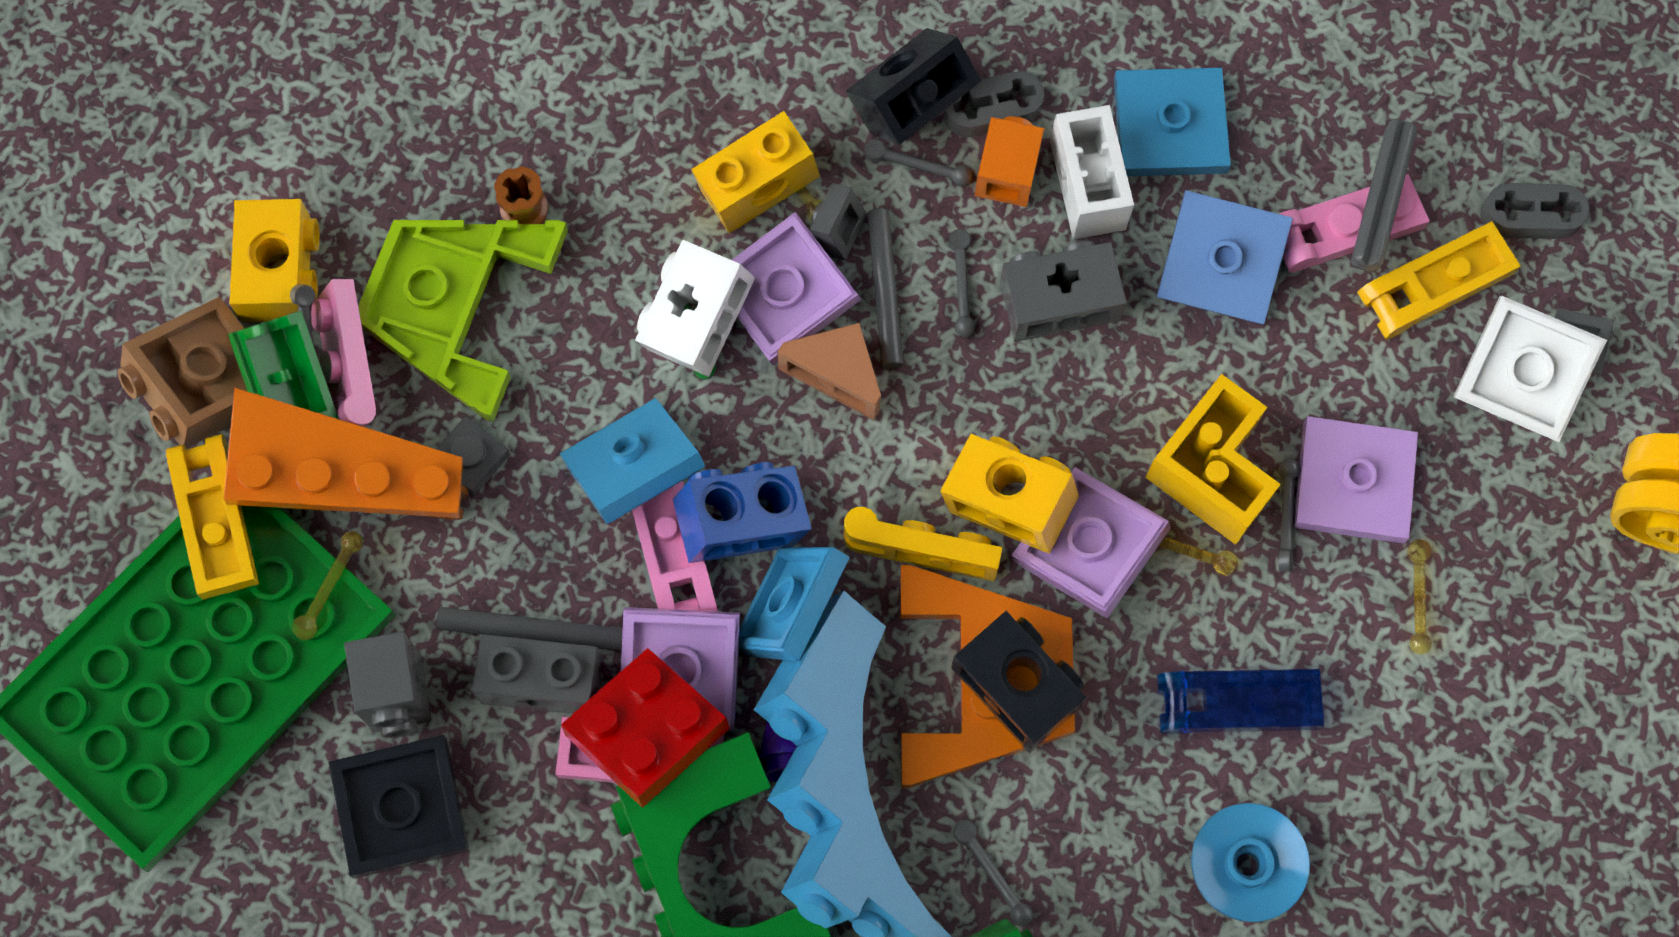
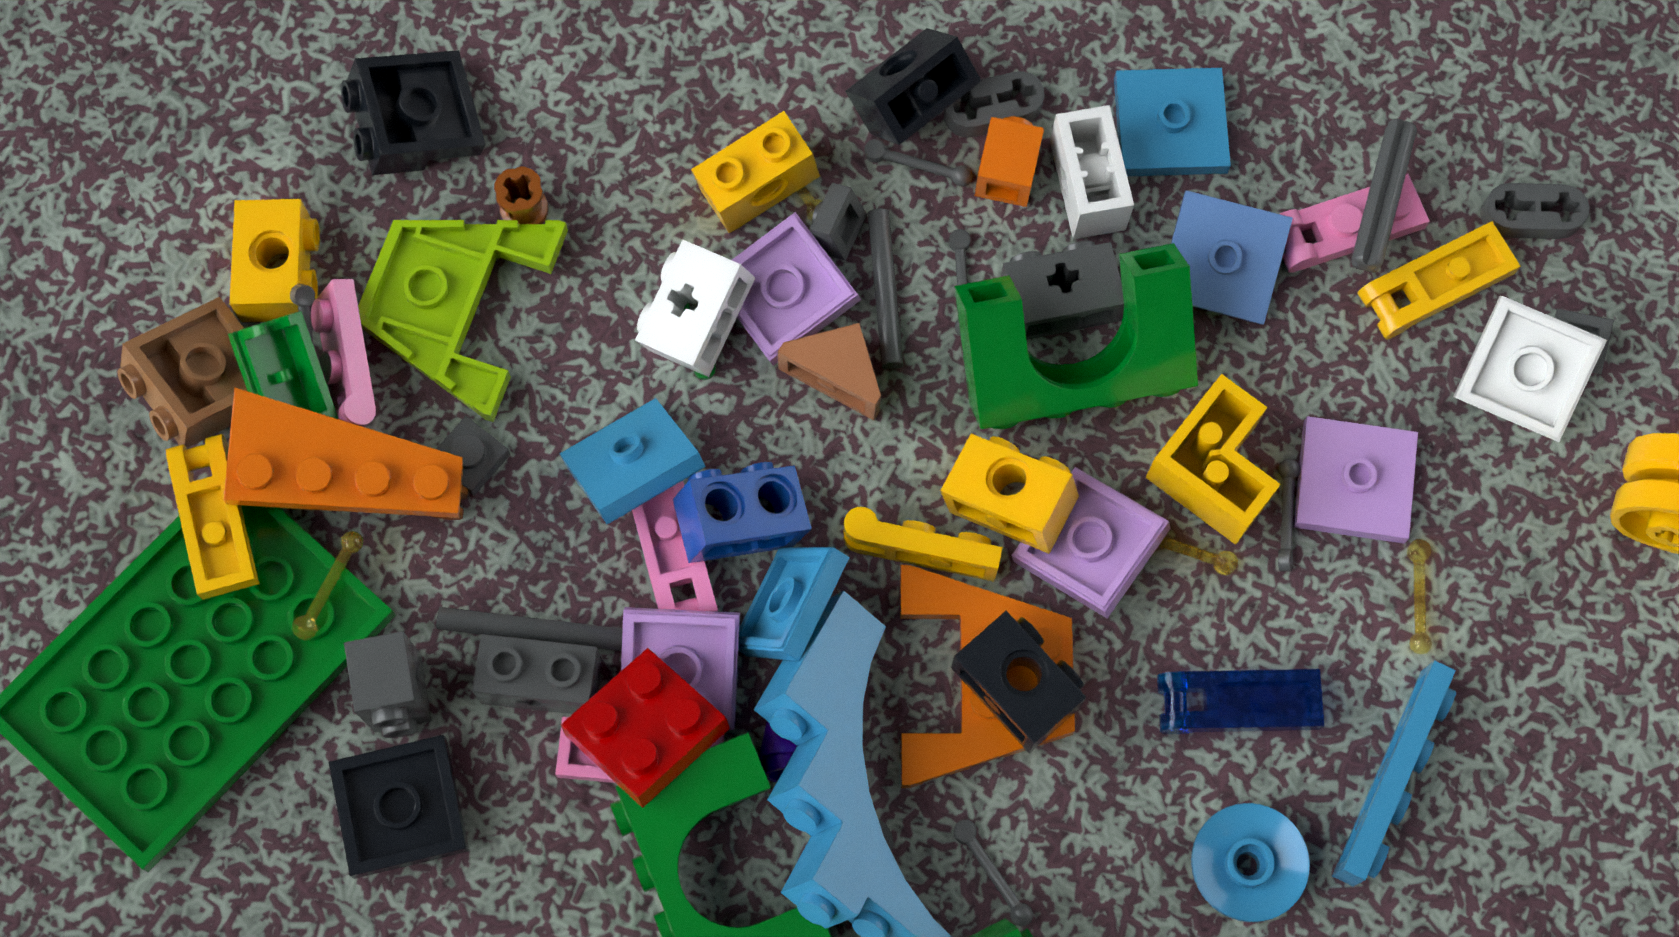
none -> black plate [341,50,486,175]
none -> green arch [954,243,1198,429]
none -> dark azure plate [1332,660,1456,887]

